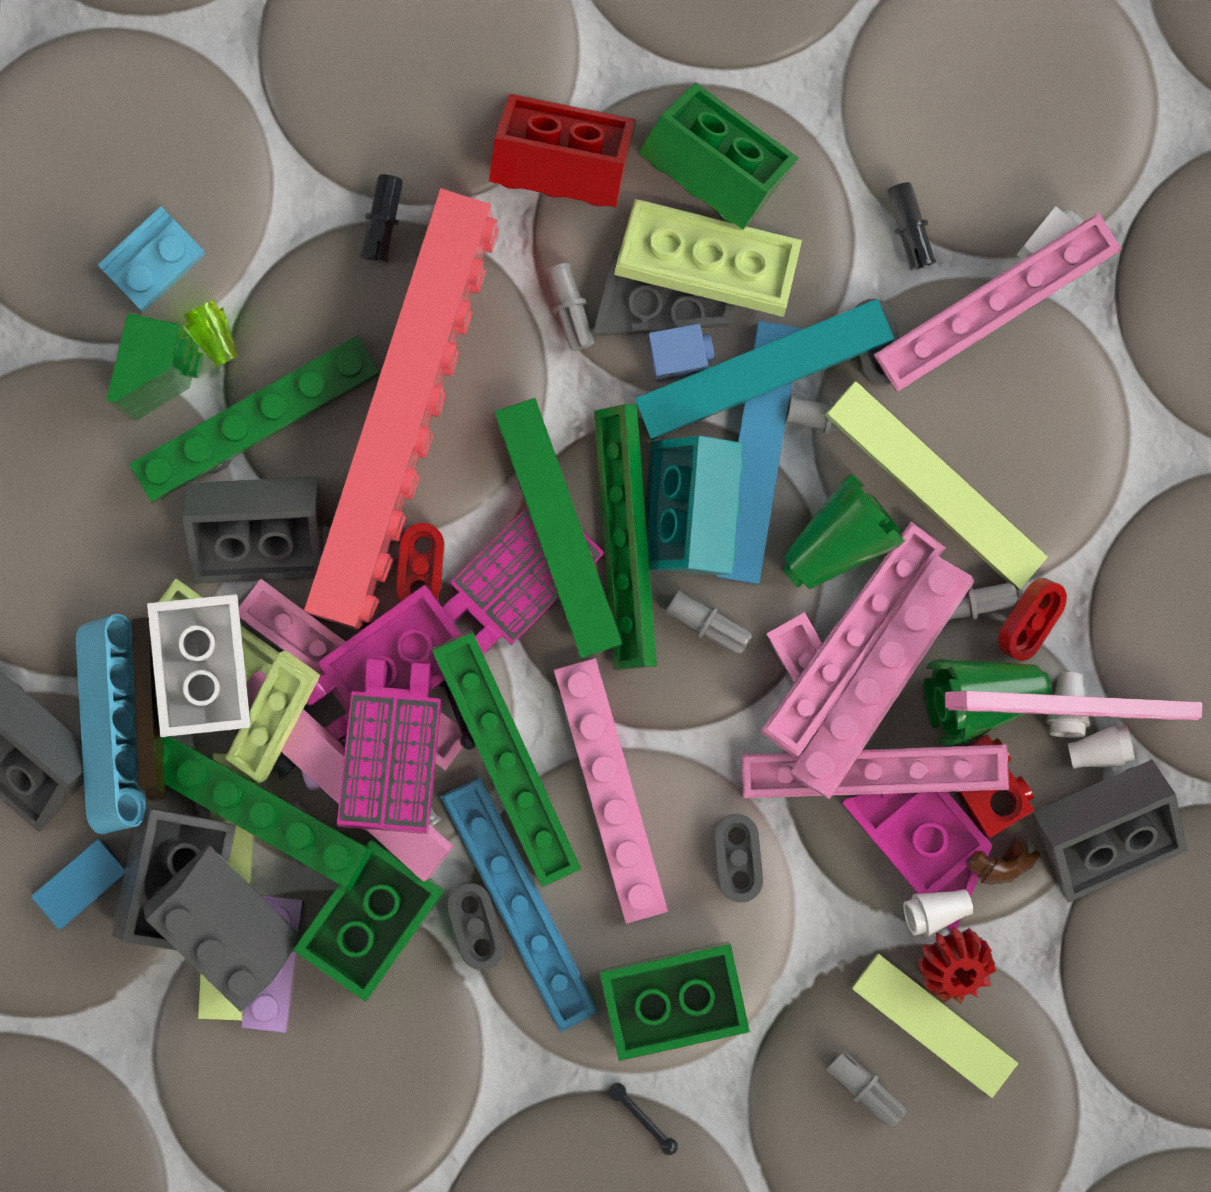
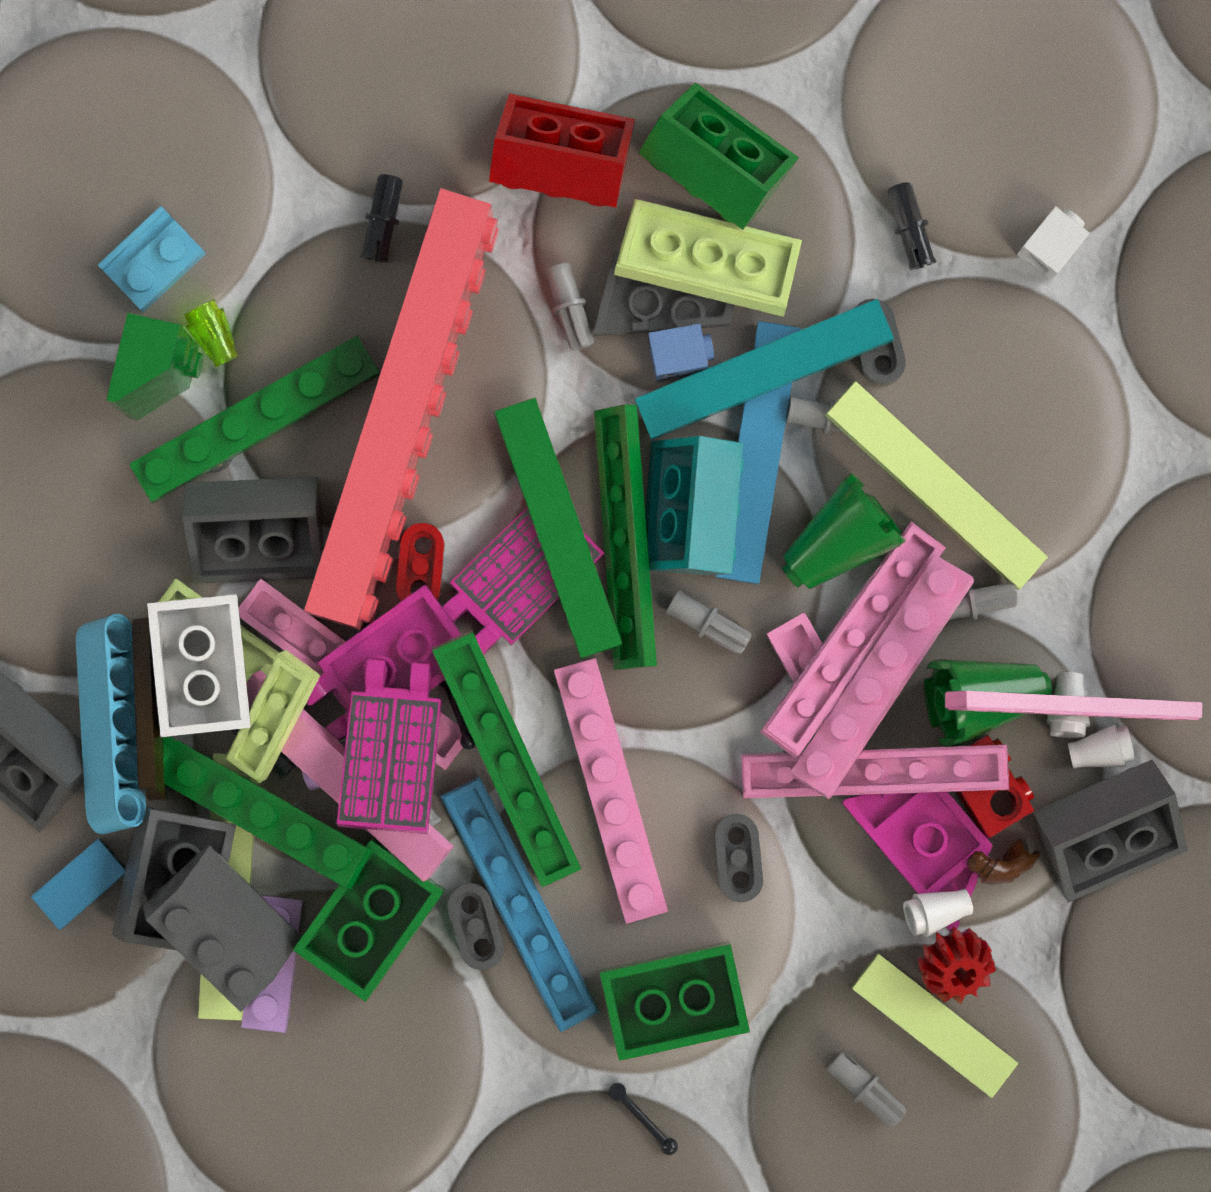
bright pink tile [874,213,1122,392] -> none
red plate [998,578,1067,661] -> none

